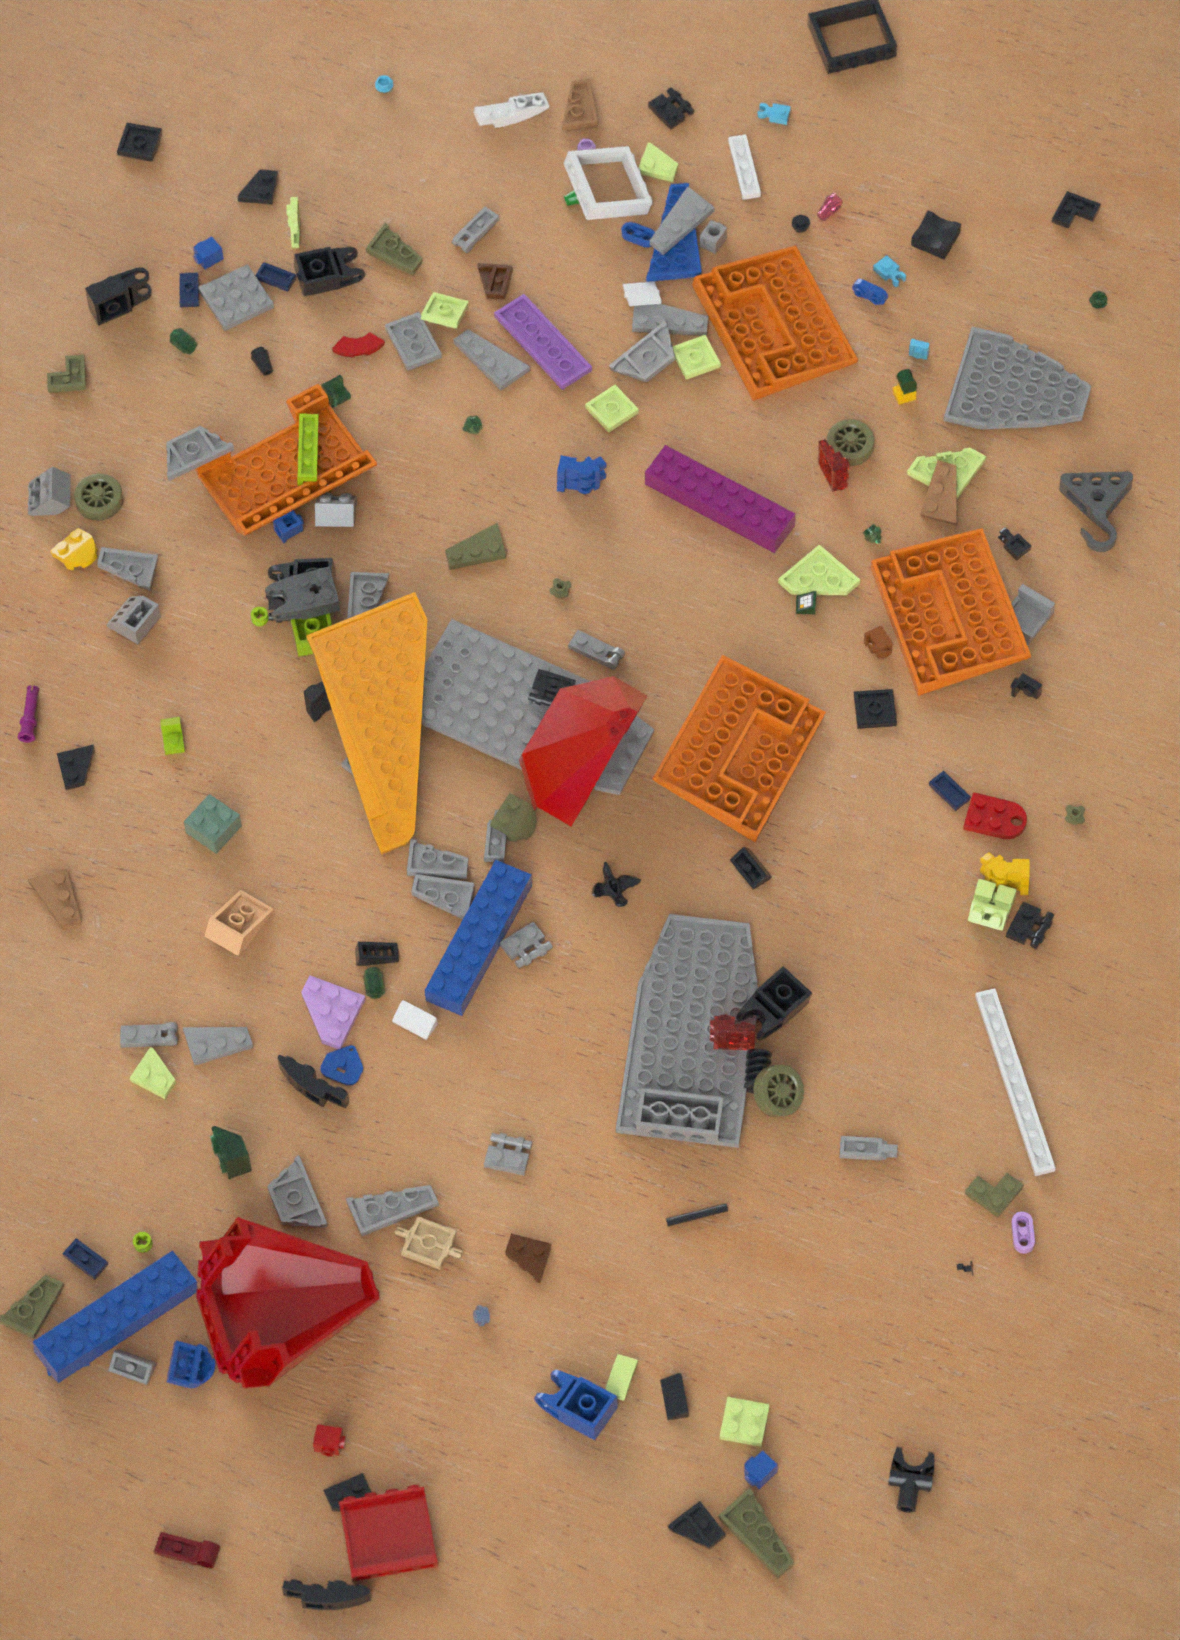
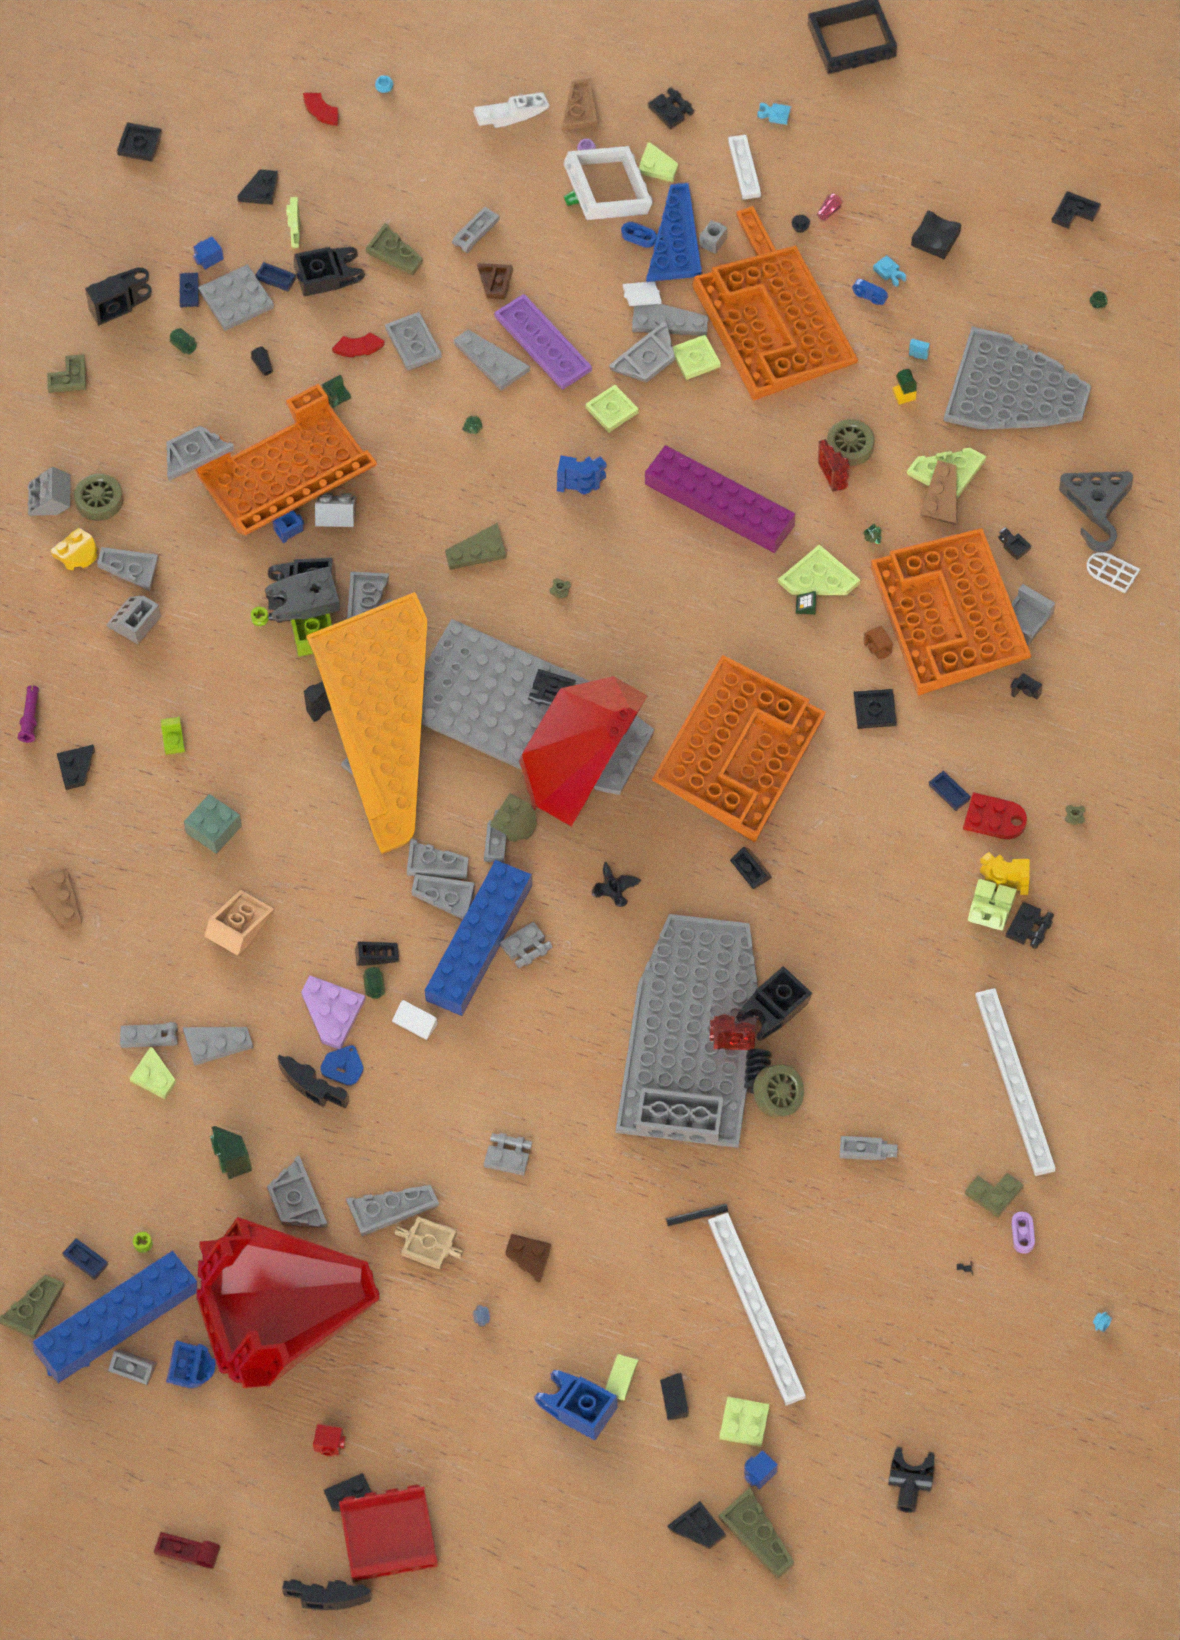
lime fence [297,414,318,487] -> none
yellowish green plate [421,292,469,329] -> none
light grey plate [568,630,625,670] -> none
light grey wing [650,187,715,255] -> none
none -> red tile [303,93,339,126]
none -> white plate [708,1213,806,1405]
none -> orange plate [736,206,781,270]
none -> white window [1087,552,1140,593]
none -> medium azure plate [1093,1312,1112,1332]

